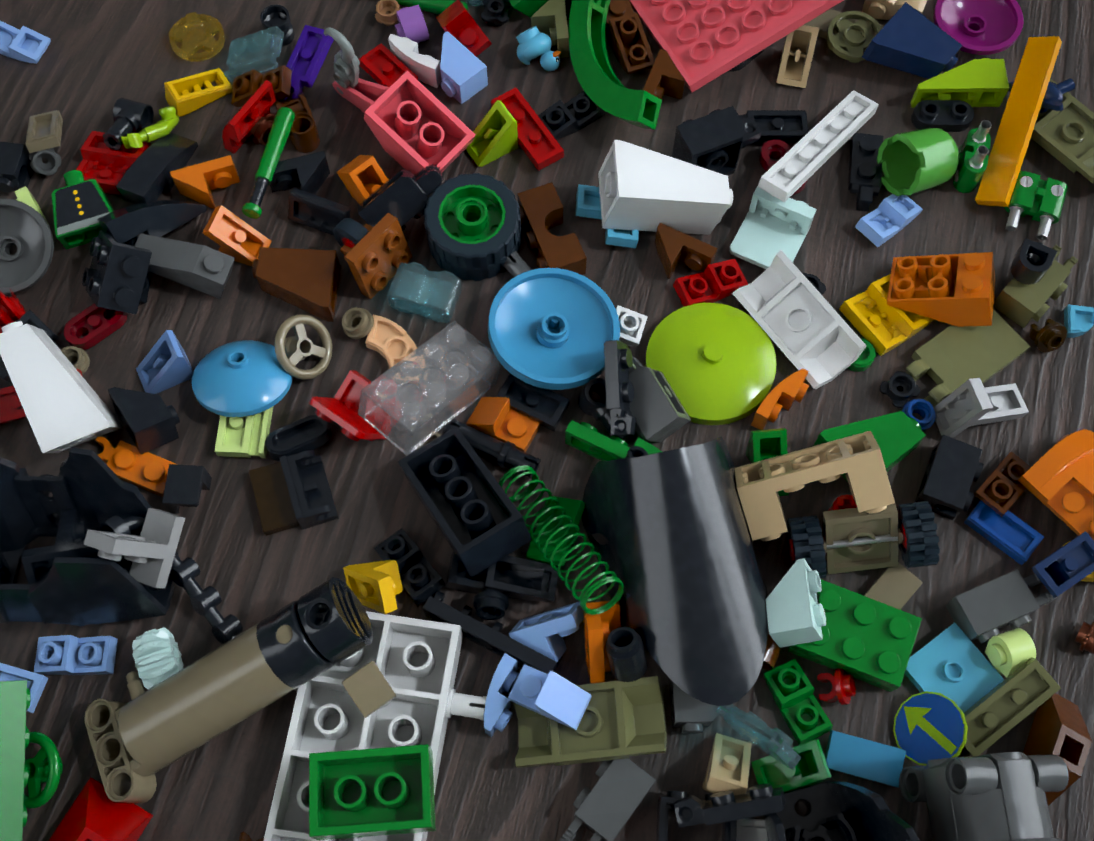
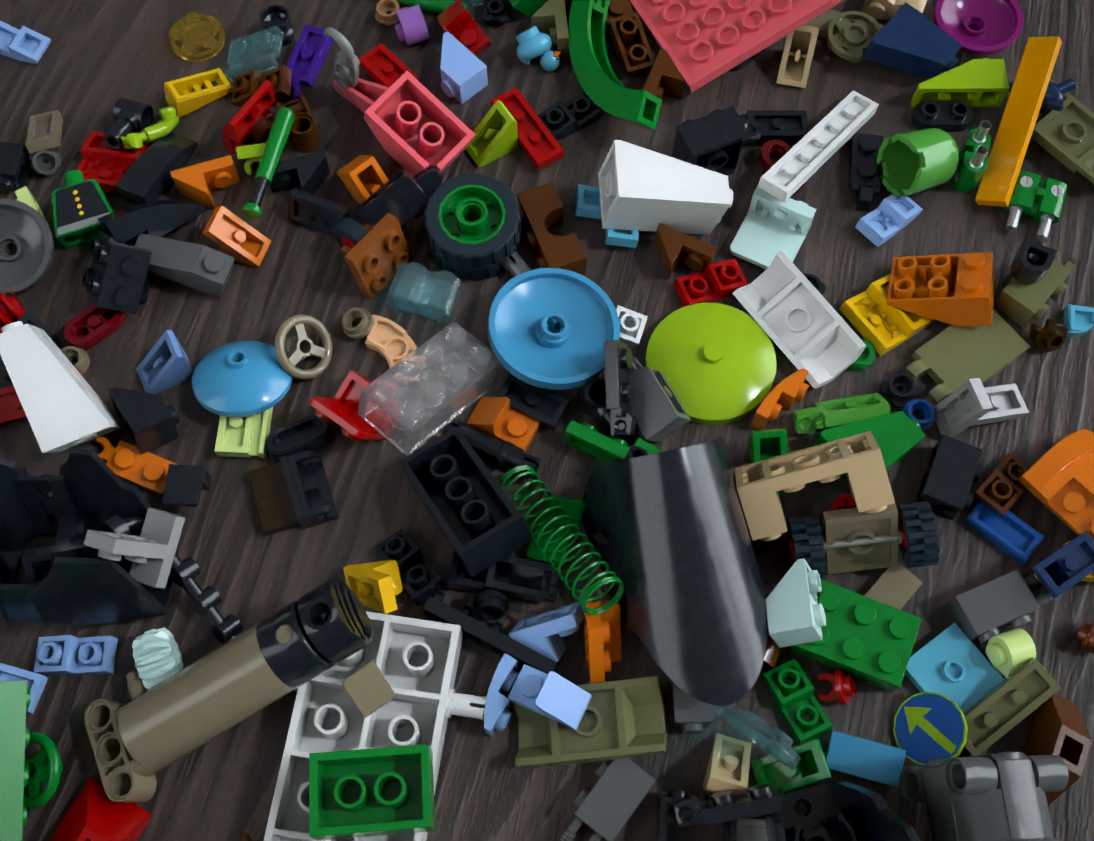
reddish brown slope [252,247,341,322] -> none
white slope [388,34,442,88] -> none
black brick [605,627,648,682] -> none
none -> lime tile [236,143,266,175]
none -> bright green hinge [793,392,890,434]

